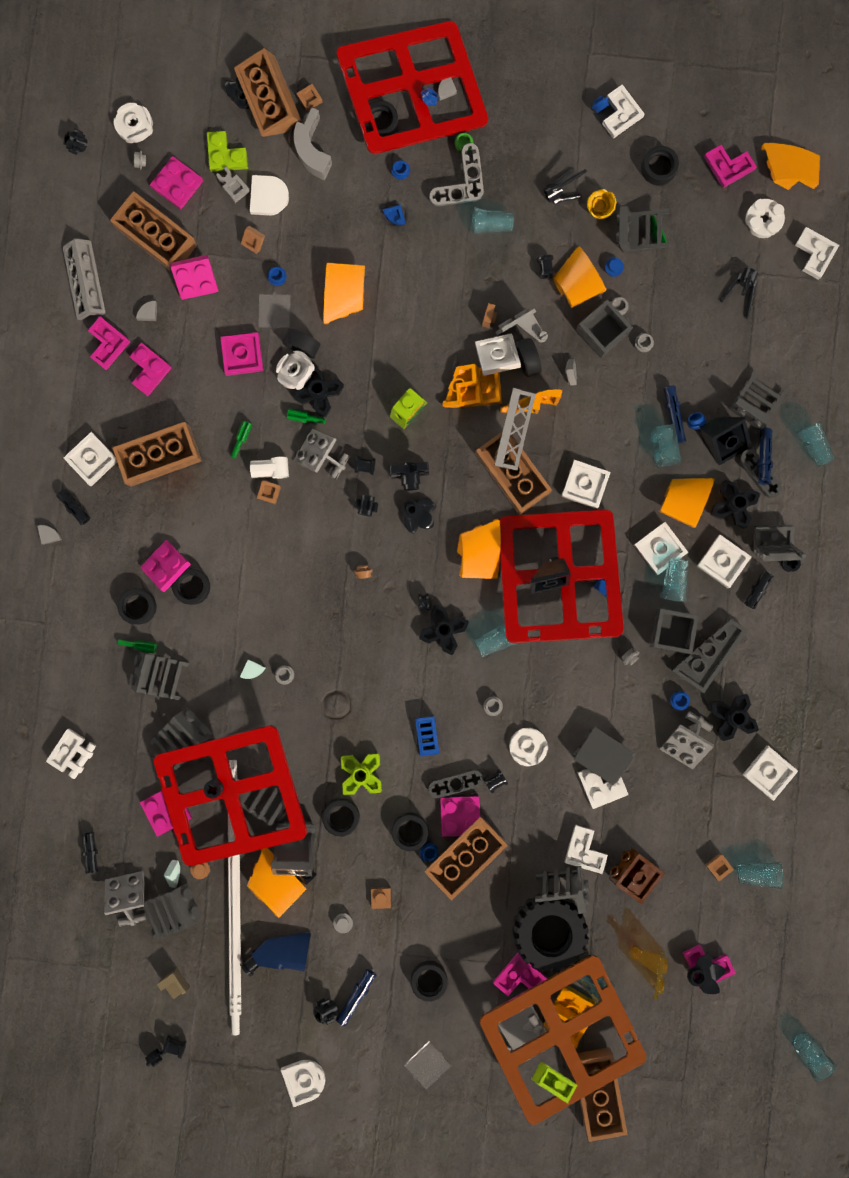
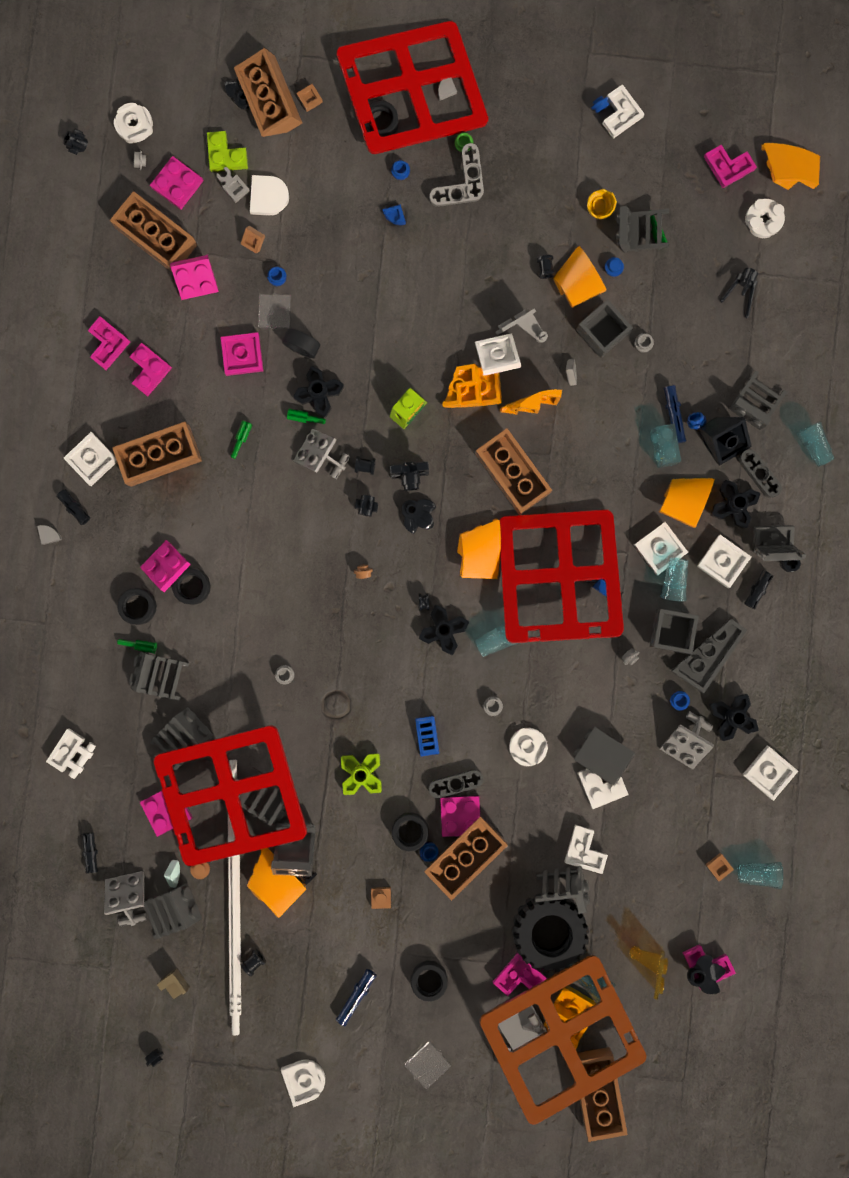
light grey fence [63,238,106,320] -> none
light grey tile [136,301,157,321] -> none
black bush [162,1035,187,1059] -> none
black bush [204,779,224,799] -> none
light aqua tile [240,660,266,679] -> none
white piece [250,457,289,479] -> none
dark blue panel [252,932,311,971] -> none
medium nougat plate [257,480,281,505] -> none
white plate [276,351,315,390] -> none
light grey arch [294,107,332,180] -> none
black gear [313,998,338,1025] -> none
black tyre [322,798,360,837] -> none
light orange slope [324,263,365,324] -> none
light grey plate [333,913,353,933] -> none
blue plate [421,87,439,106] -> none
clear light blue plant [472,207,514,234] -> none
medium nougat plate [482,303,498,328] -> none
black bush [483,769,508,794] -> none
light grey fence [495,388,536,470] -> none
black tyre [515,338,542,377] -> none
black slope [530,557,571,594] -> none
lime slope [531,1061,578,1104] -> none
black plant [544,168,587,204] -> none
white plate [561,460,610,509] -> none
reddish brown plate [608,848,665,904] -> none
light grey plate [611,297,628,315] -> none
black tyre [641,145,679,186] -> none
dark blue pin [757,428,773,485] -> none
clear light blue plant [792,1032,837,1081] -> none
white plate [795,227,839,280] -> none

